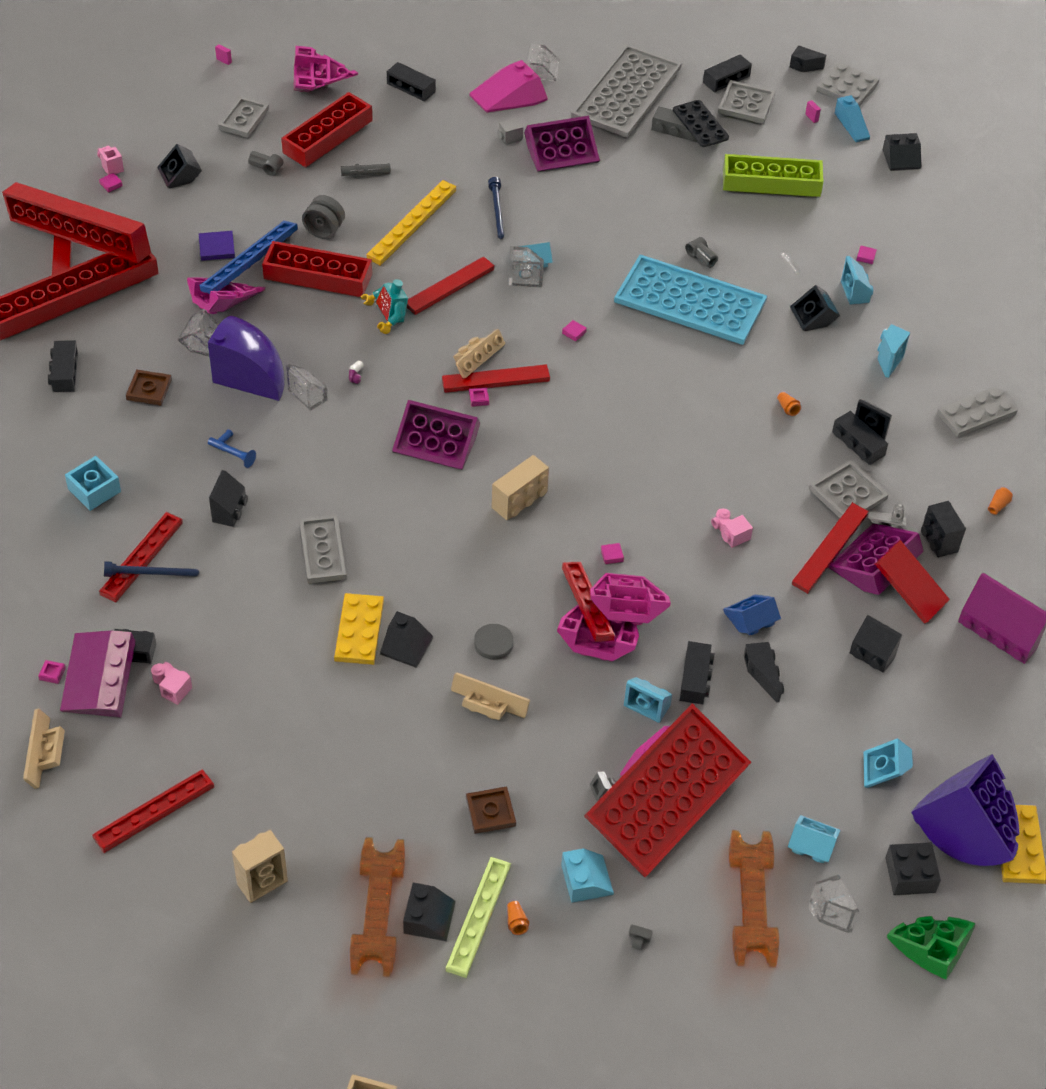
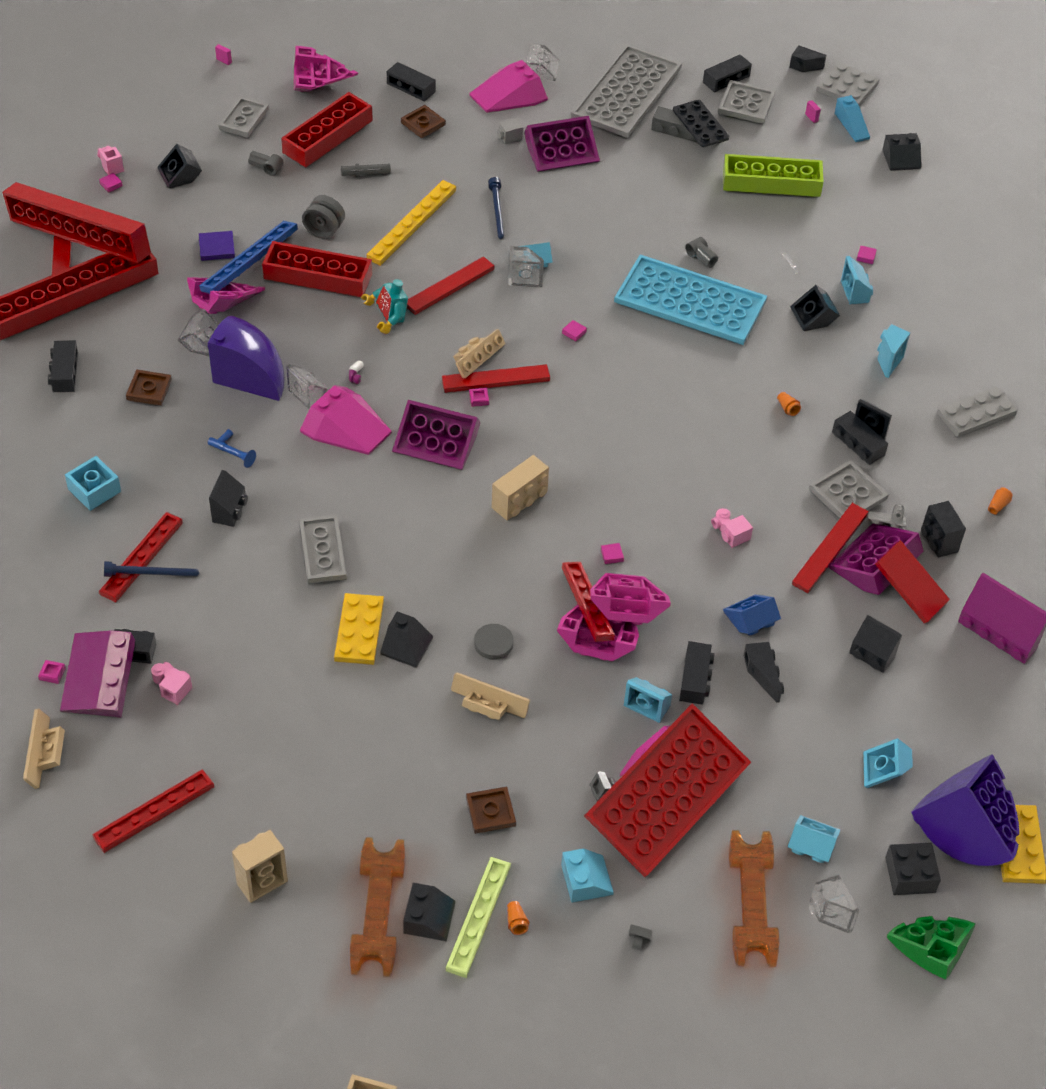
none -> dark pink wedge [300,385,392,455]
none -> reddish brown plate [401,105,446,139]

